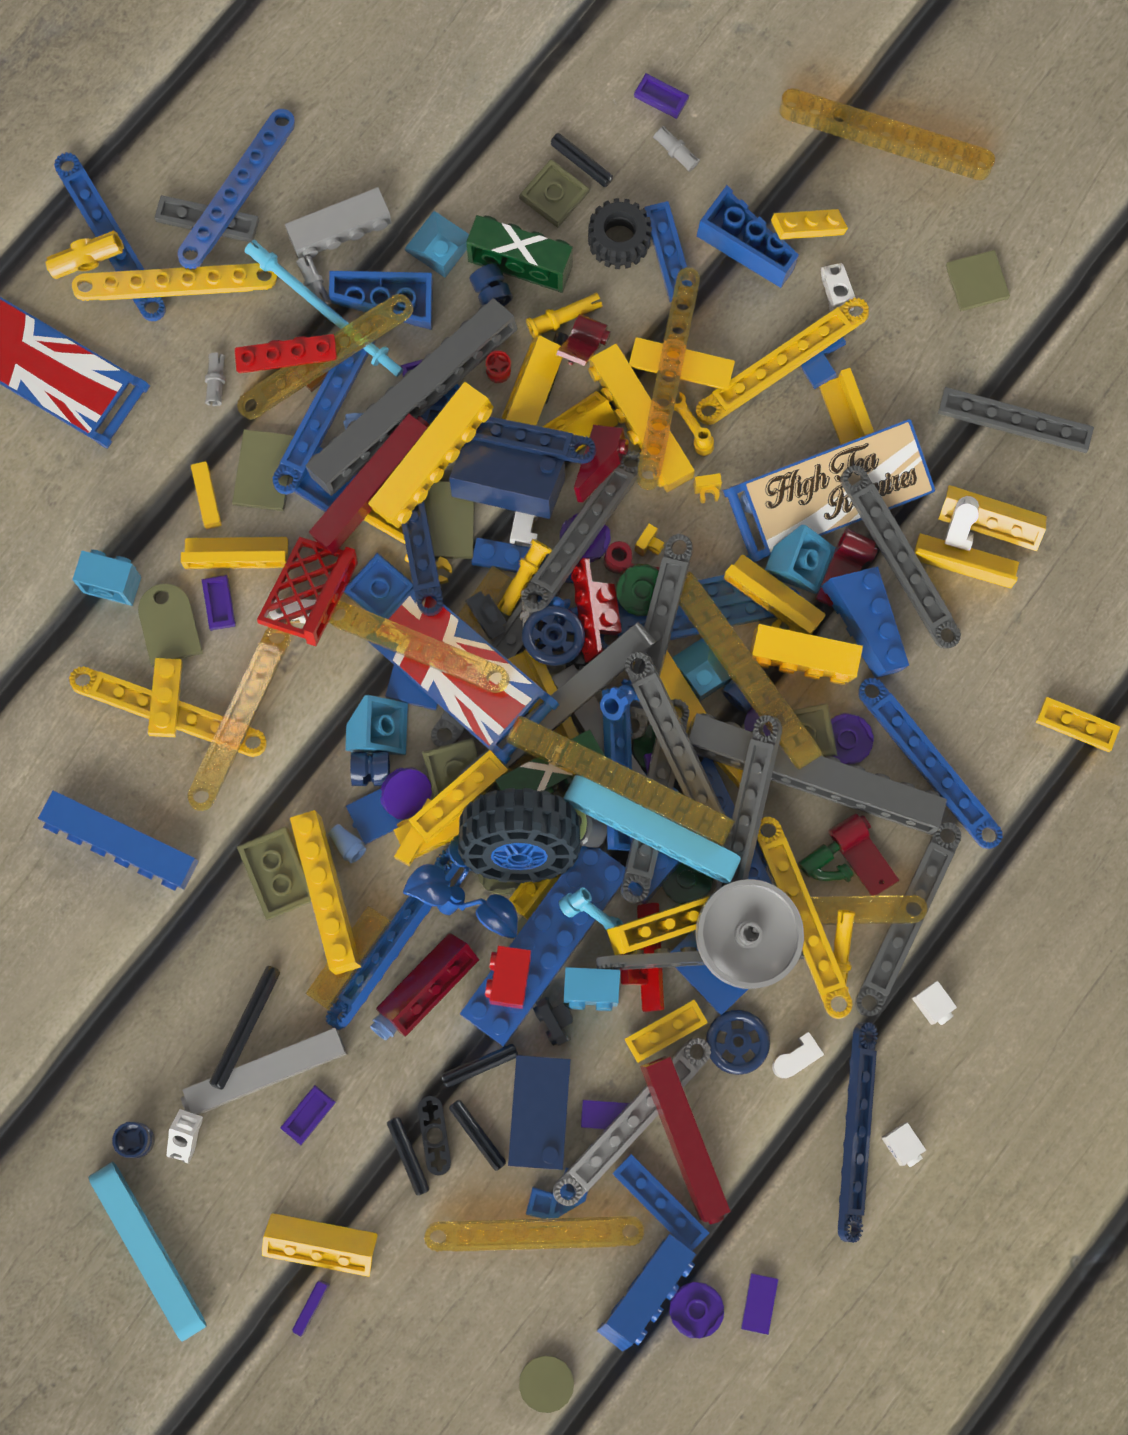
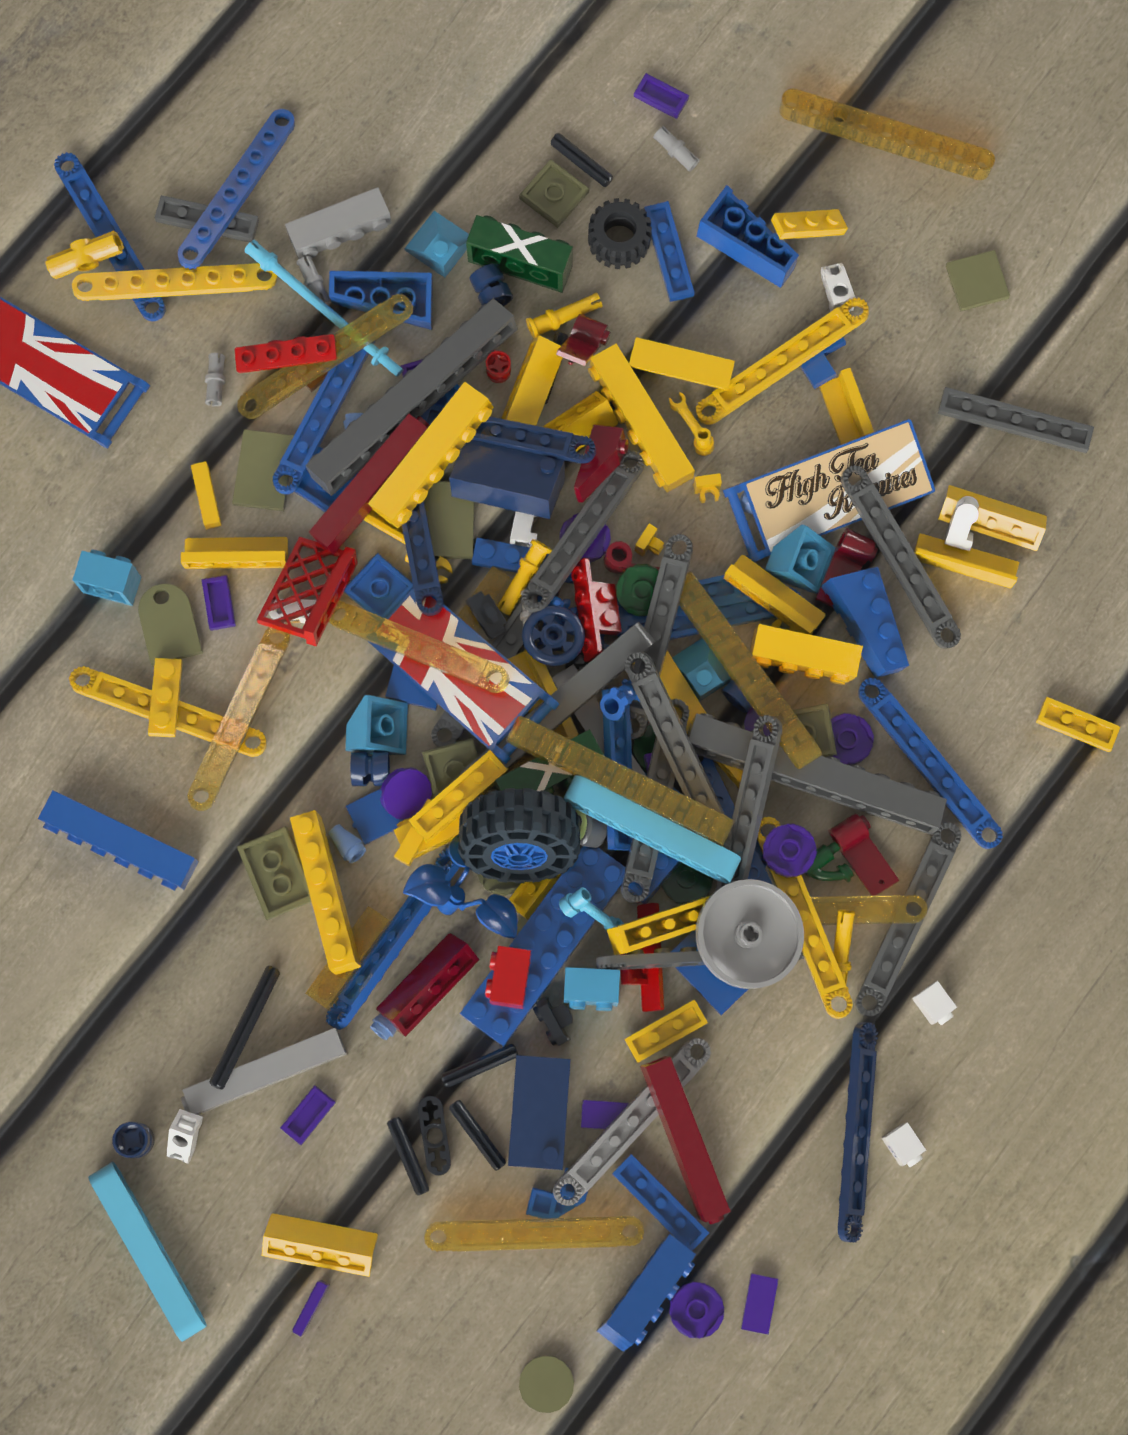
clear yellow beam [637,268,700,490] -> none
dark blue plate [706,1010,770,1075] -> none
white leg [772,1032,824,1078] -> none
none -> dark purple tile [763,824,817,877]

